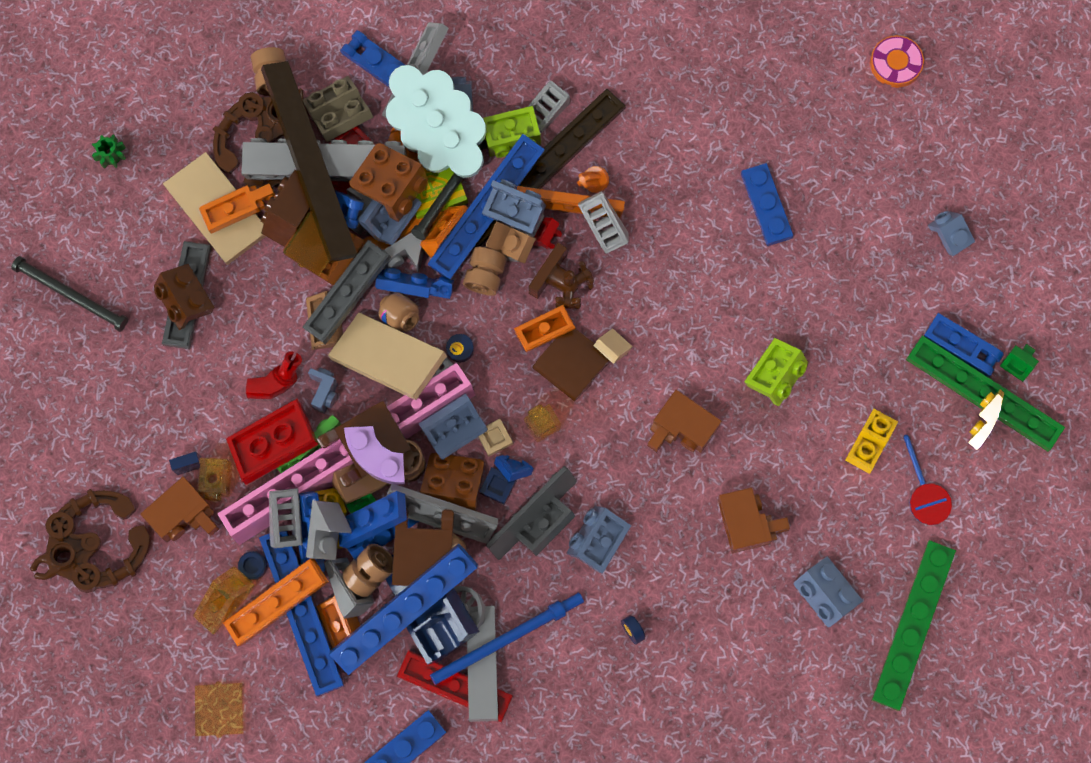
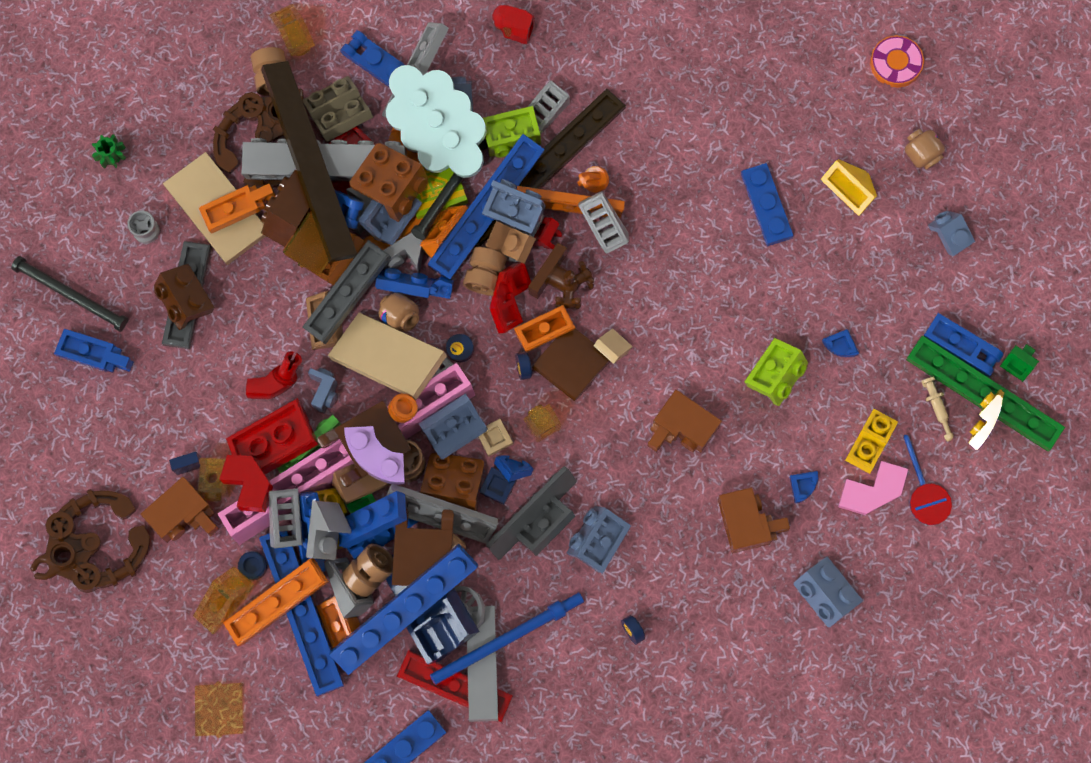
green plate [871,540,956,711] -> none
none -> blue hinge [54,329,134,373]
none -> light grey wheel [127,210,160,244]
none -> red tile [219,455,273,512]
none -> clear yellow slope [269,4,315,57]
none -> orange tile [388,393,418,423]
none -> red tile [489,262,531,334]
none -> red rock [492,5,535,44]
none -> dark blue tile [515,352,532,380]
none -> blue tile [789,471,818,504]
none -> yellow slope [821,159,877,216]
none -> blue tile [822,329,859,357]
none -> bright pink tile [838,461,908,515]
none -> medium nougat head [904,129,945,170]
none -> tan piece [921,376,954,442]

